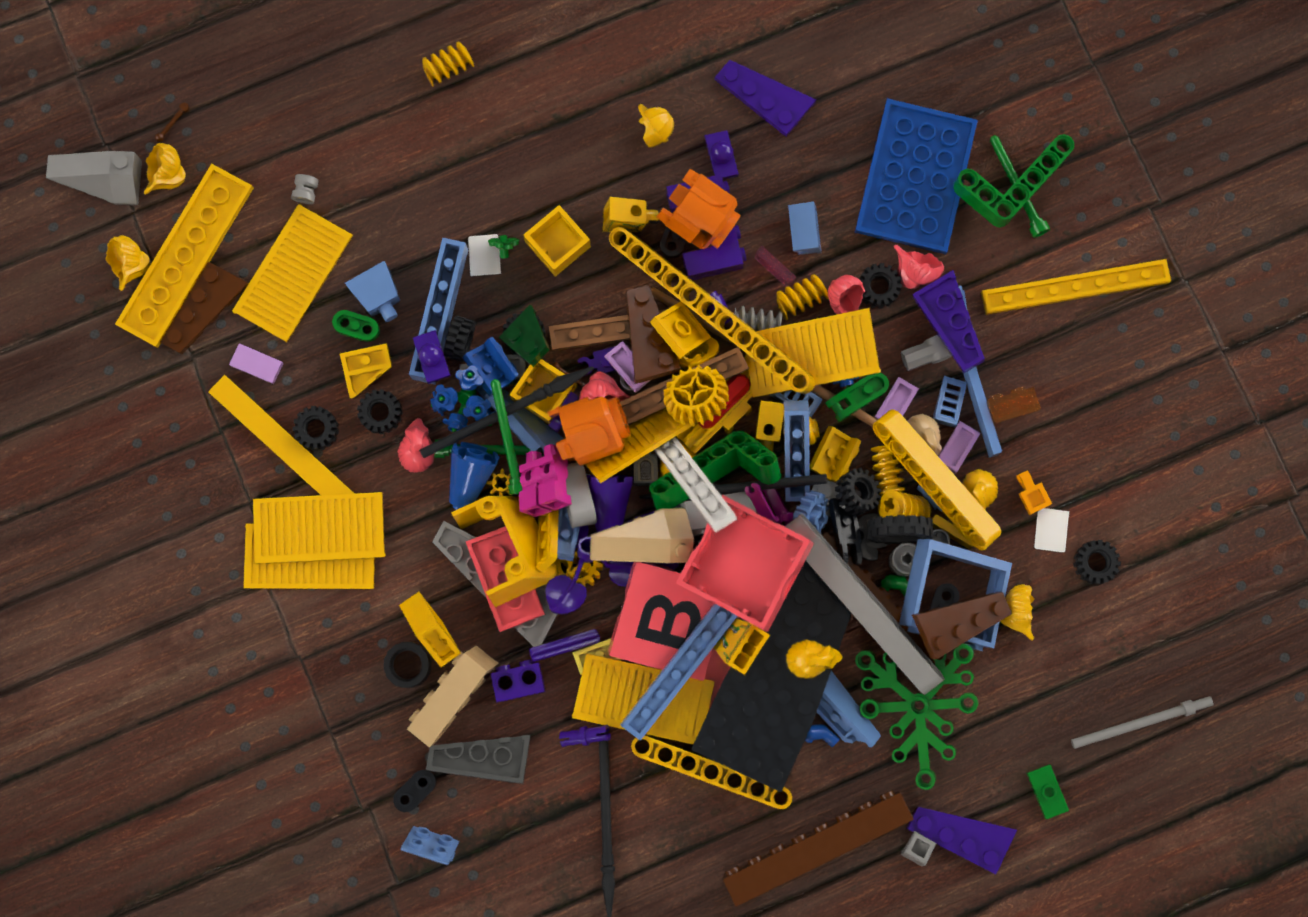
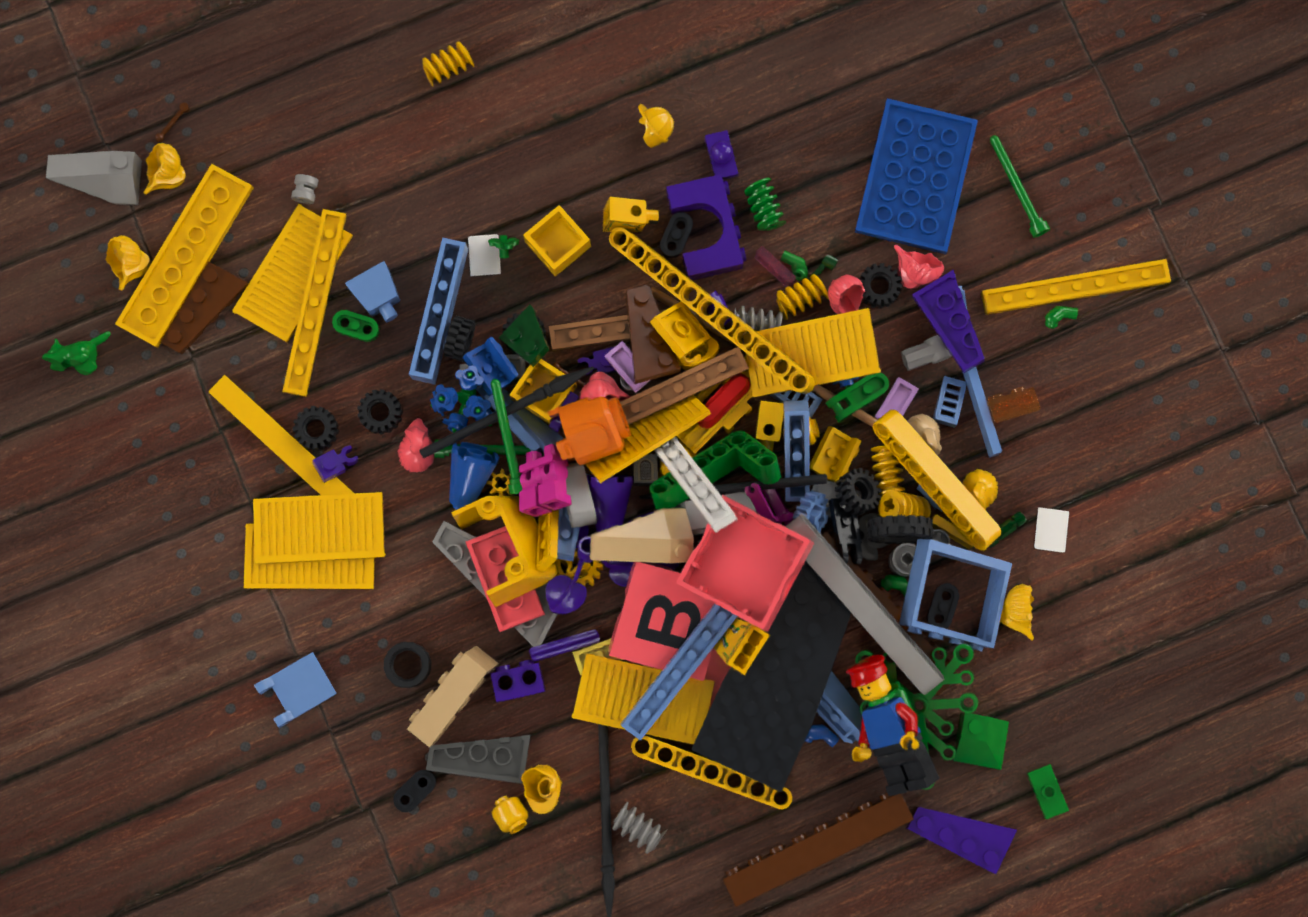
lavender tile [229,344,283,384] -> none
yellow wing [340,343,392,398] -> none
yellow window [399,592,461,667] -> none
medium blue hinge [400,826,459,865] -> none
dark purple tile [412,330,451,384] -> none
dark purple pin [559,725,611,747] -> none
orange piece [656,169,741,249] -> none
yellow gear [664,364,729,427] -> none
dark purple wing [715,60,816,136] -> none
yellow hair [786,639,842,678] -> none
medium blue hinge [788,201,822,255] -> none
light grey slope [901,831,937,866] -> none
reddish brown wing [912,592,1012,659] -> none
lavender tile [938,421,980,474] -> none
green beam [953,134,1075,227] -> none
light orange plate [1016,470,1052,515] -> none
light grey bar [1071,696,1213,749] -> none
black tyre [1073,540,1121,585] -> none
none -> green animal [42,331,111,375]
none -> medium blue flag [254,652,337,728]
none -> yellow tile [282,209,347,397]
none -> dark purple plate [312,445,358,483]
none -> yellow head [492,796,528,834]
none -> yellow piece [521,765,562,814]
none -> light grey piece [613,801,667,854]
none -> green piece [744,177,786,231]
none -> green arm [780,250,808,281]
none -> dark green hand [808,255,838,280]
none -> piece [846,654,939,796]
none -> green slope [953,712,1009,770]
none -> dark green axle [989,512,1027,548]
none -> green arm [1045,306,1078,329]

